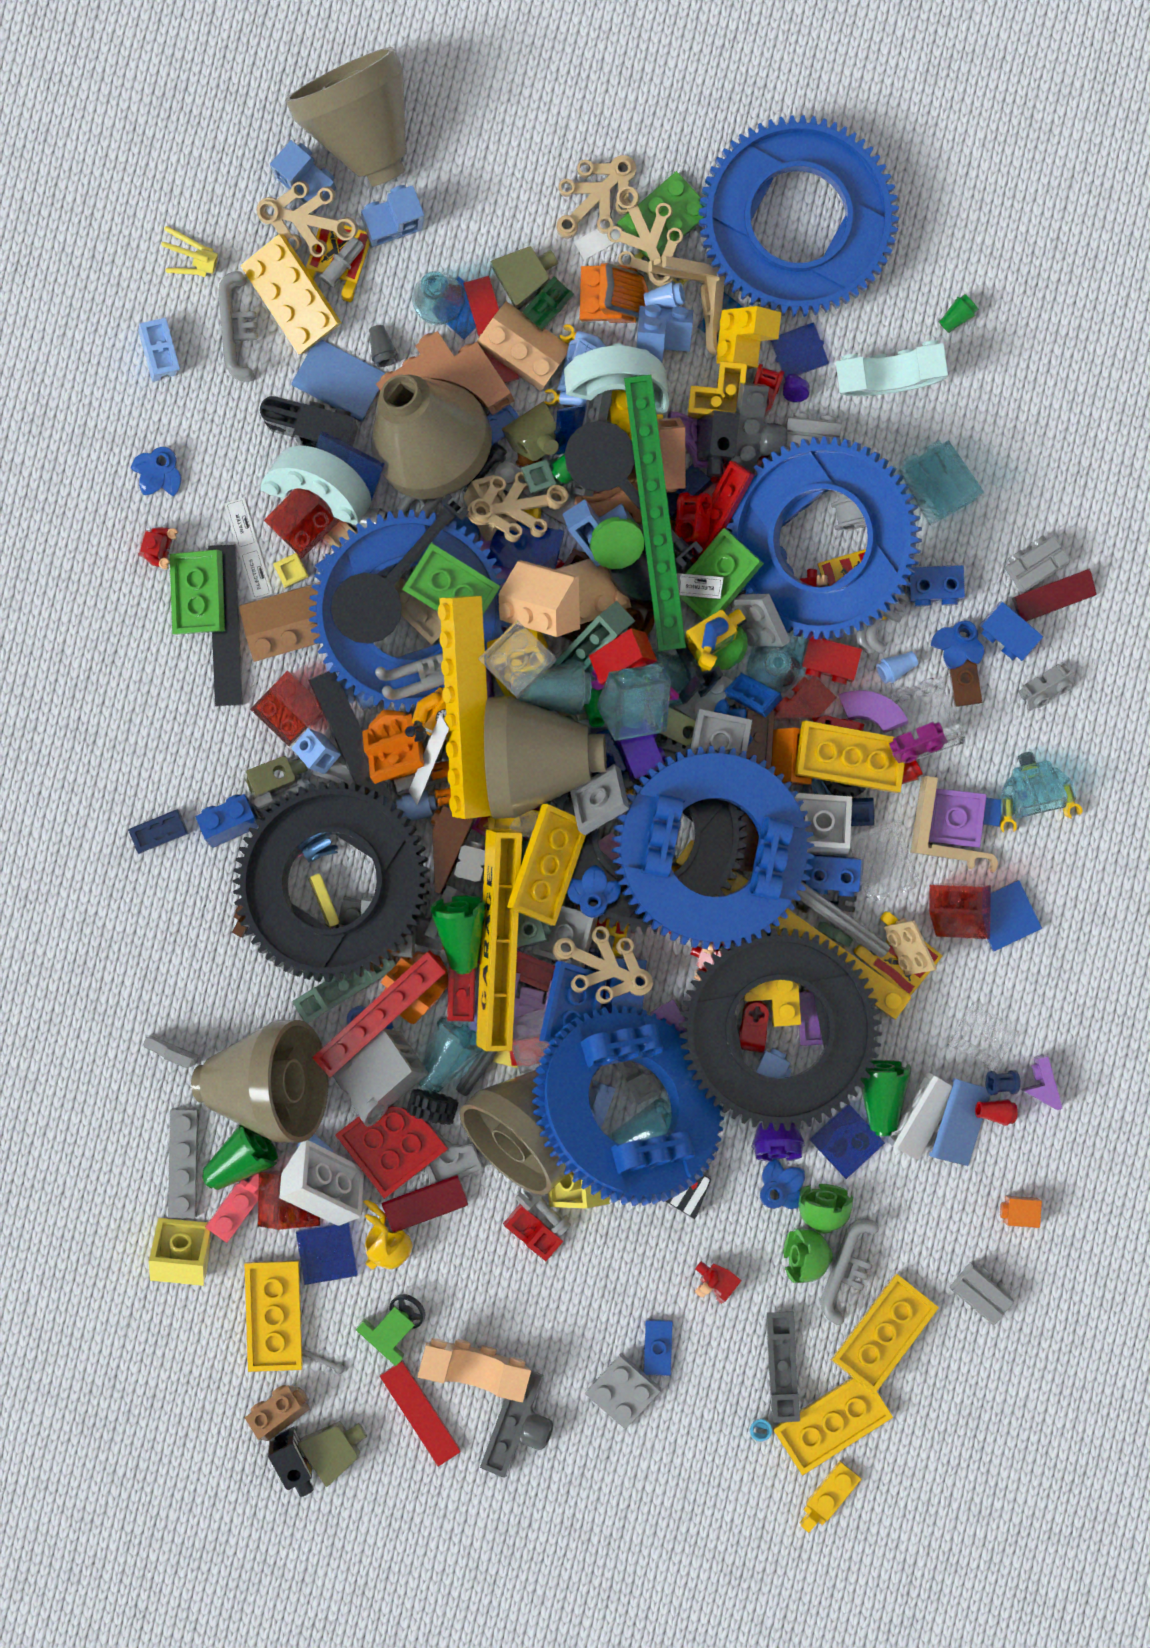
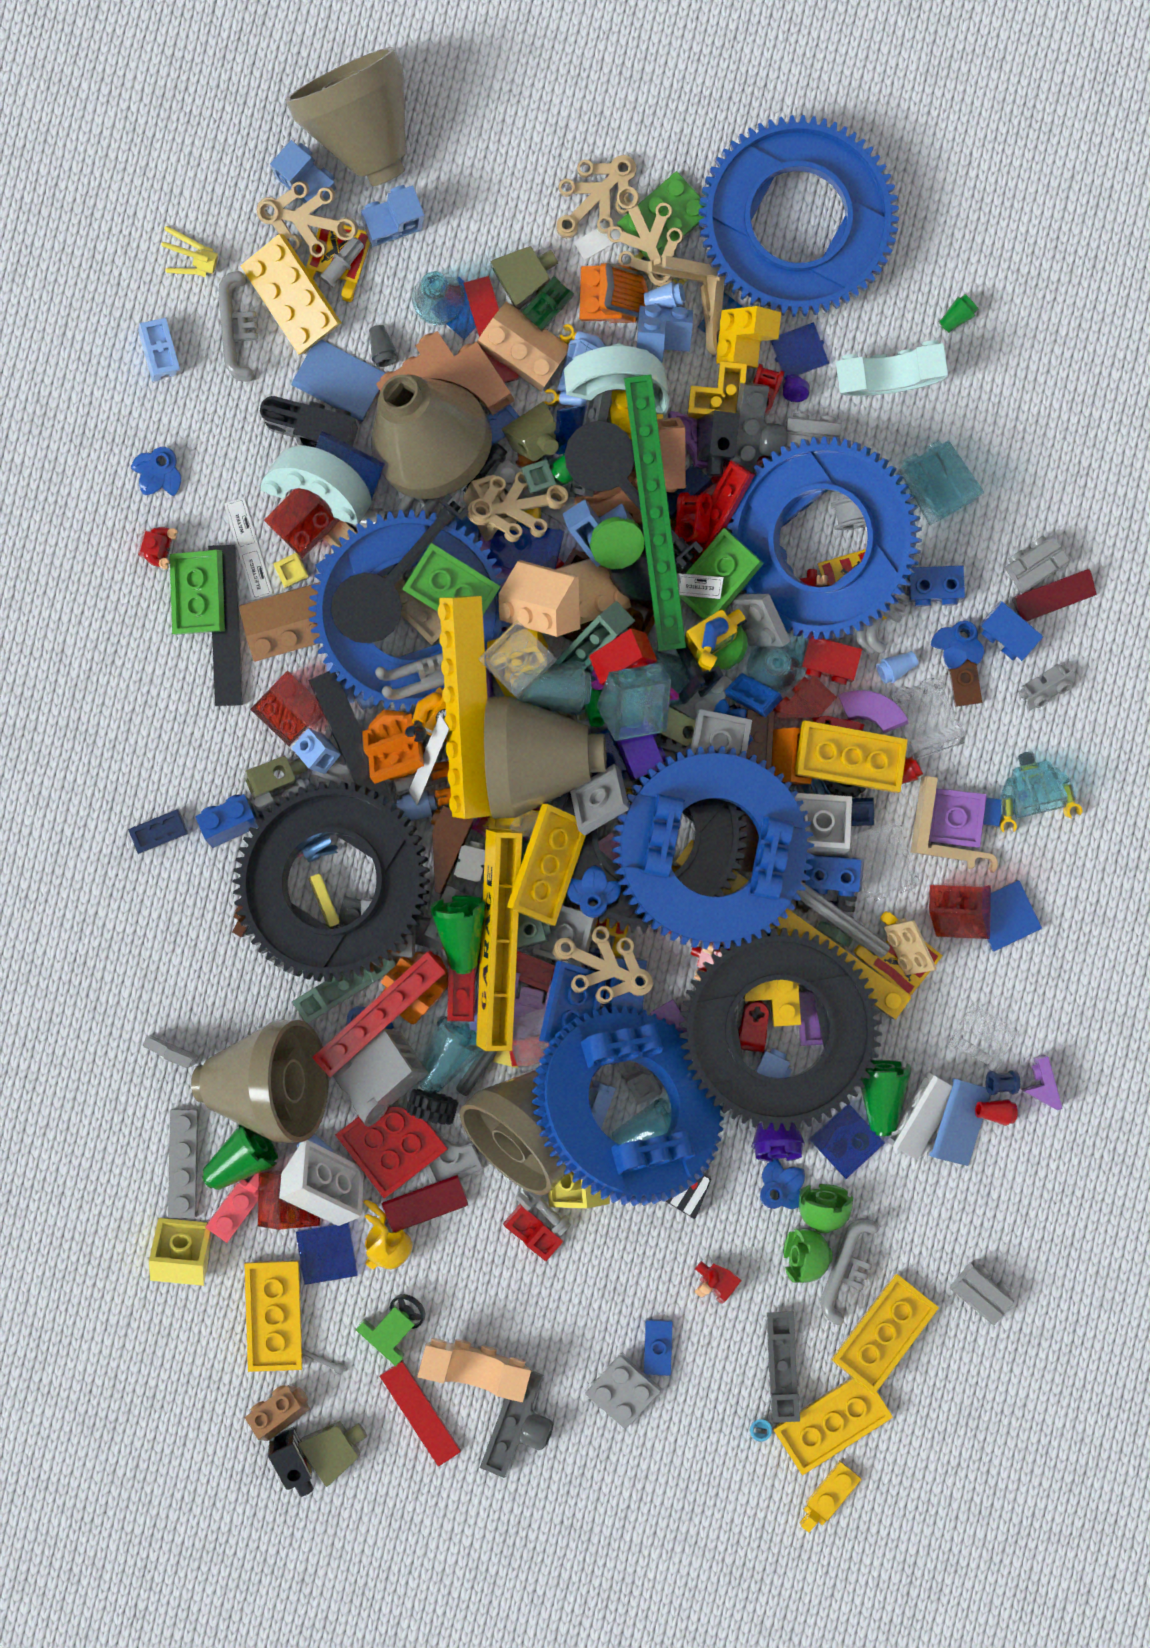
magenta hinge [889,722,949,764] -> none
orange brick [1000,1196,1042,1228] -> none

